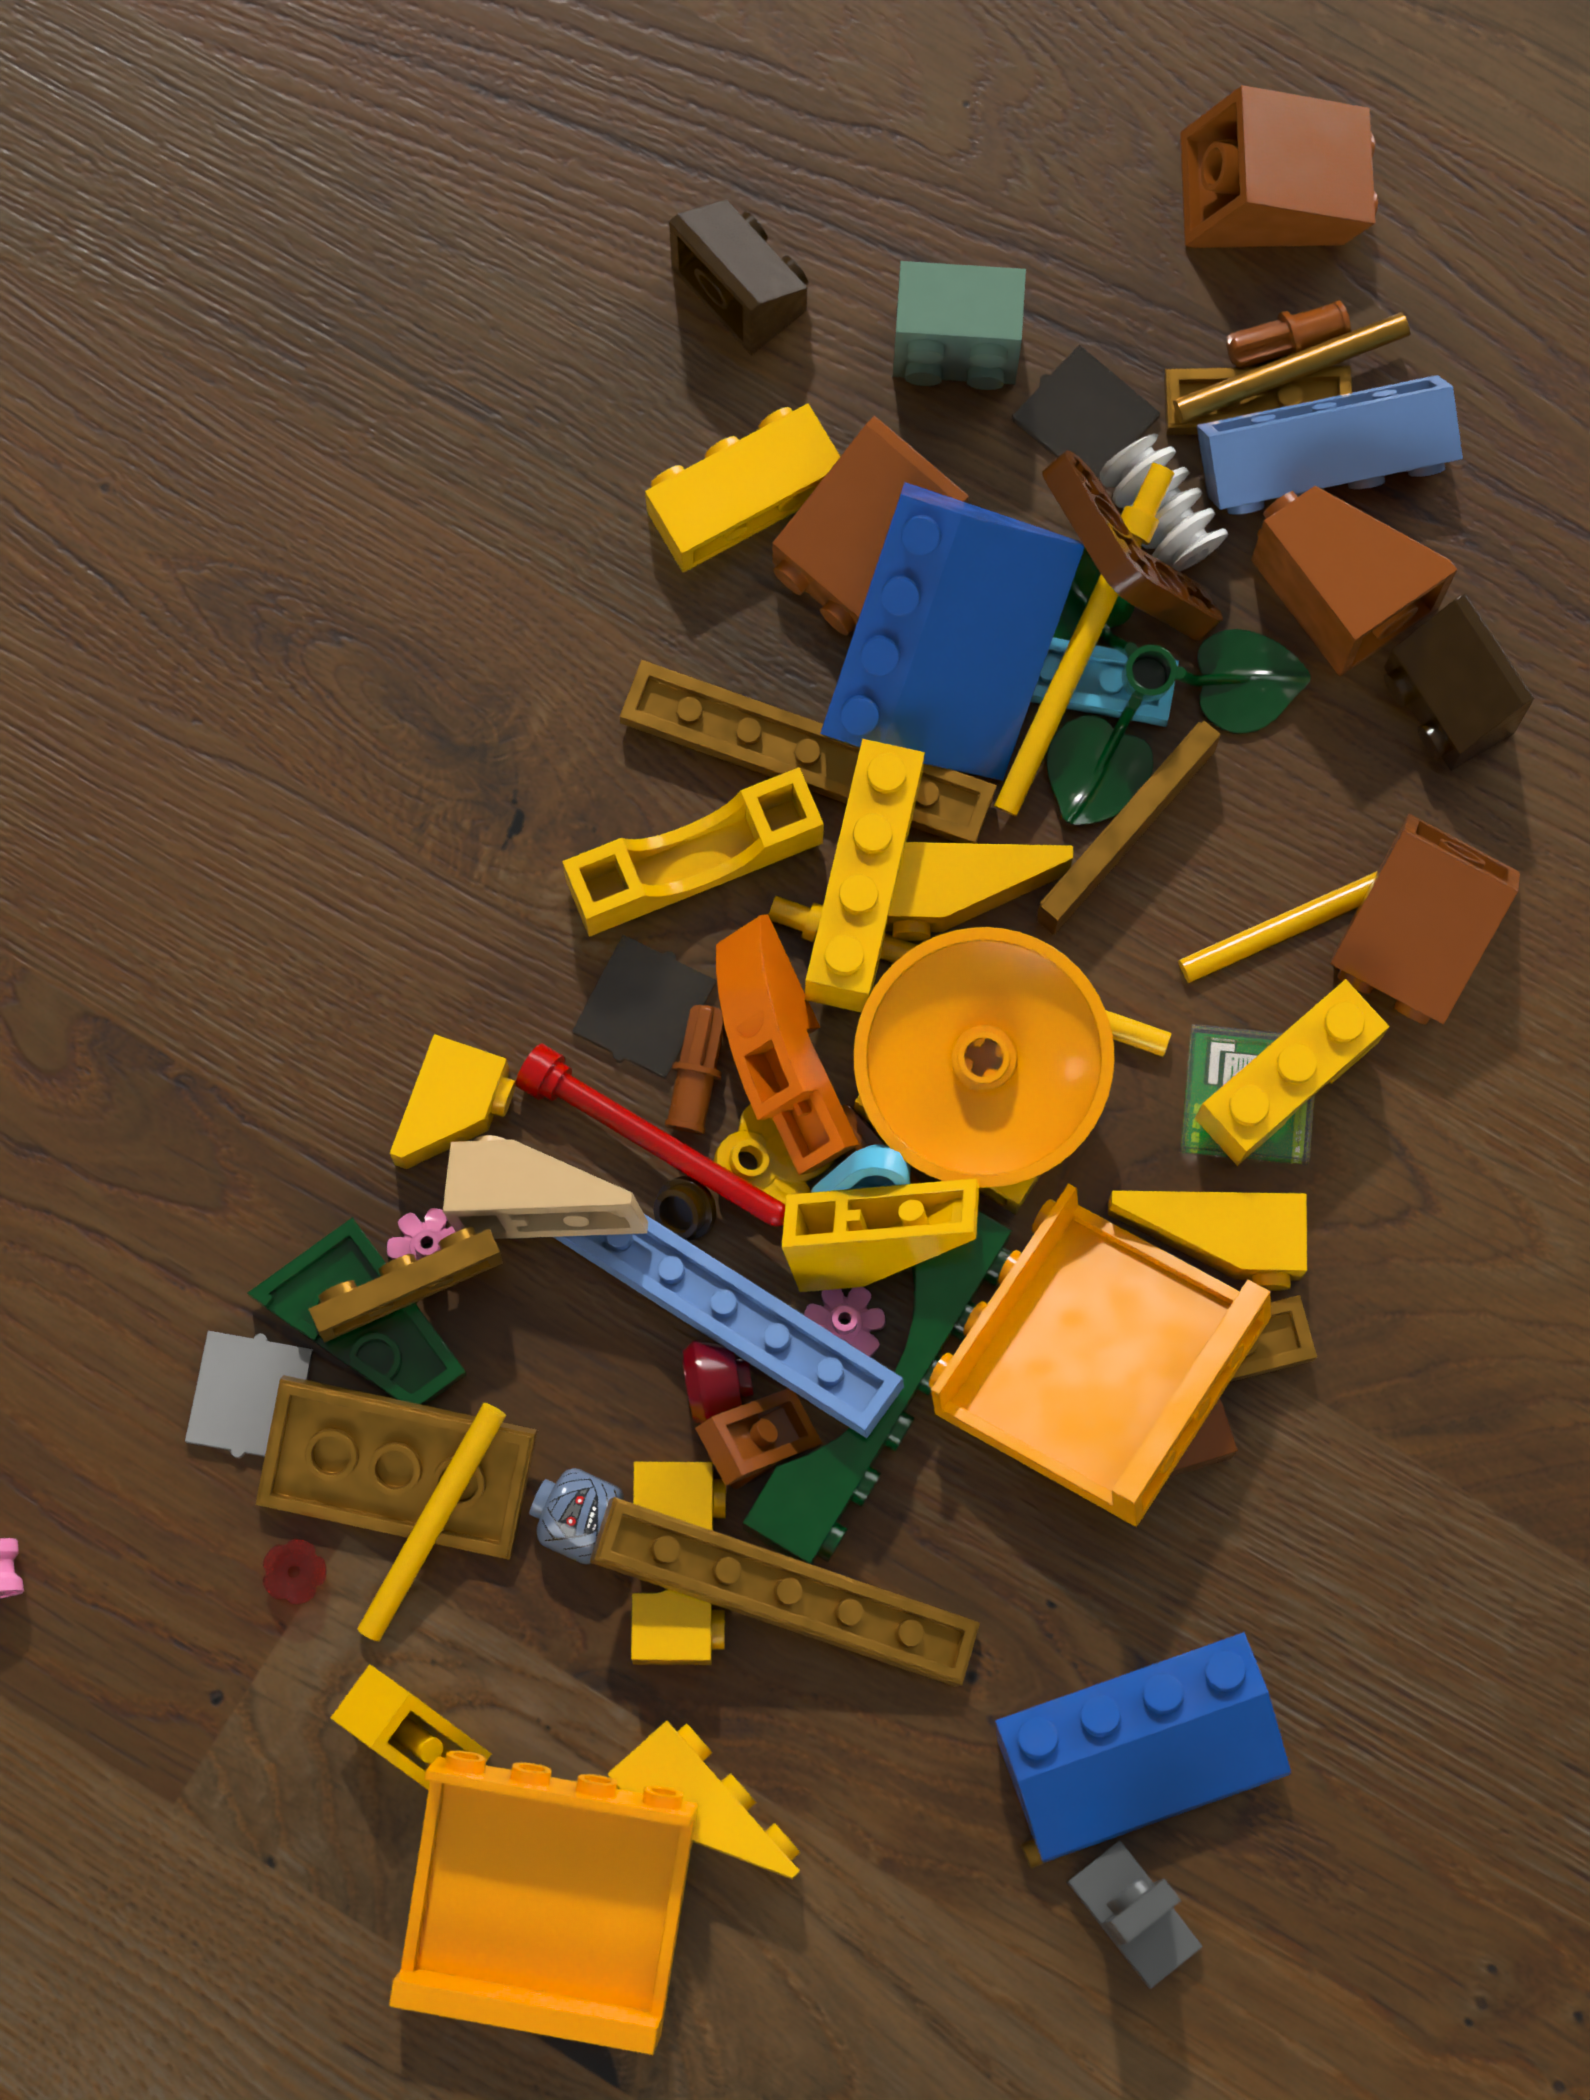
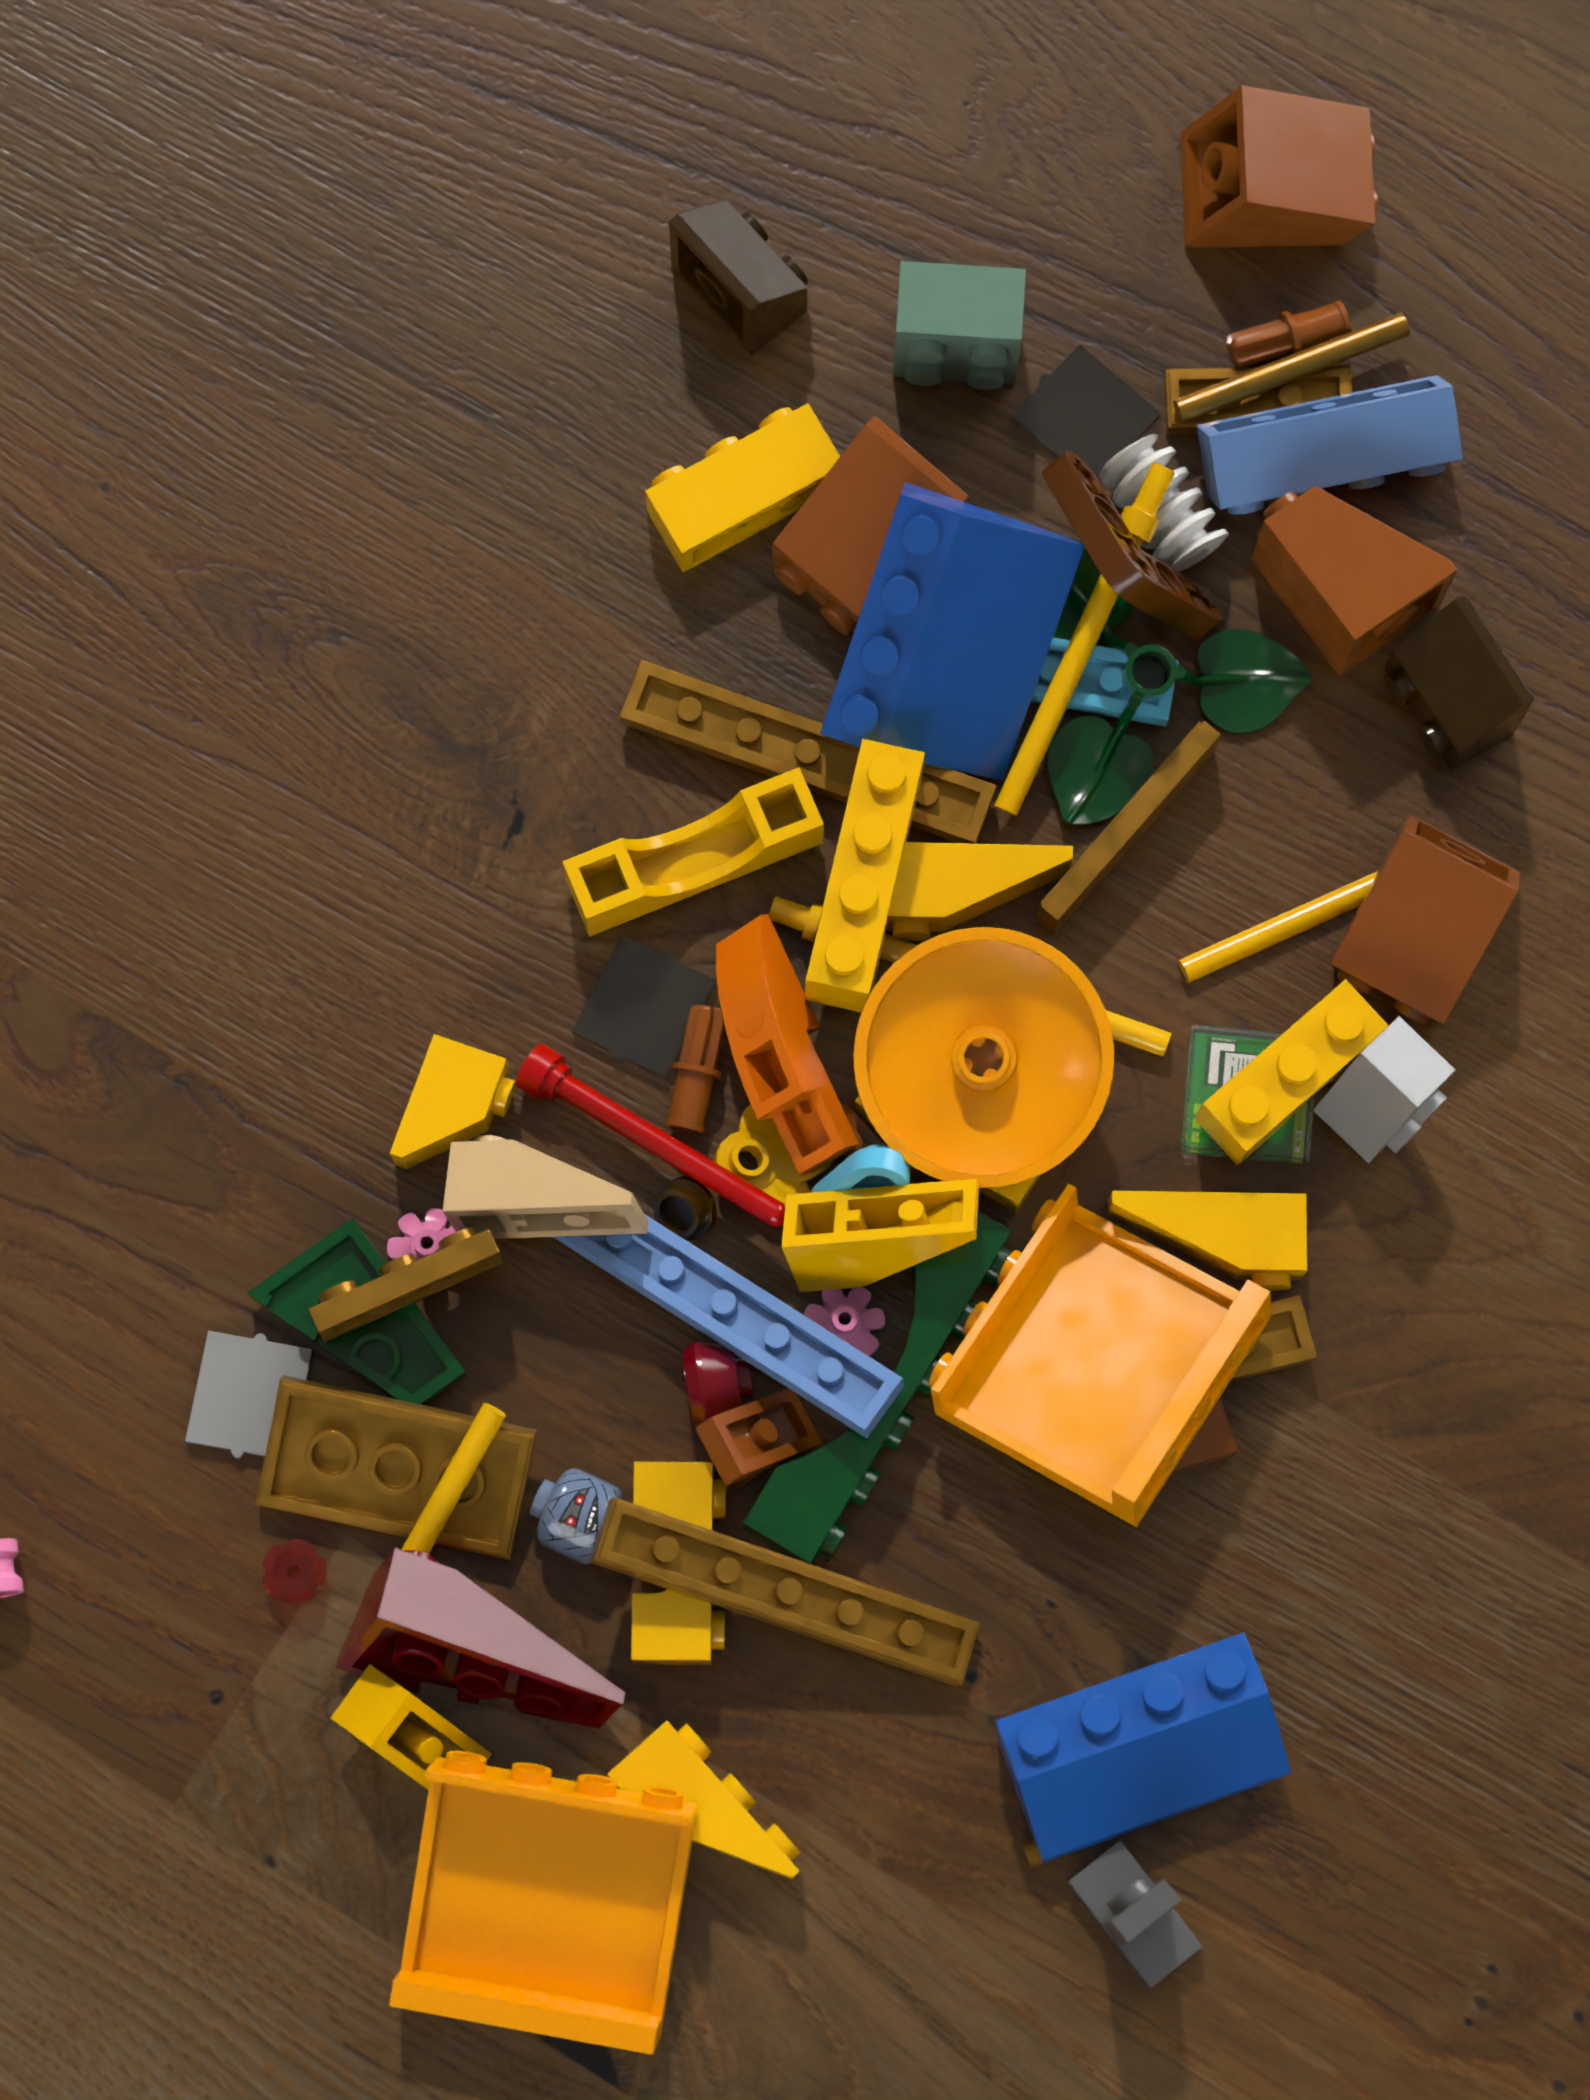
none -> dark red wedge [336,1548,625,1728]
none -> light grey brick [1313,1017,1455,1164]

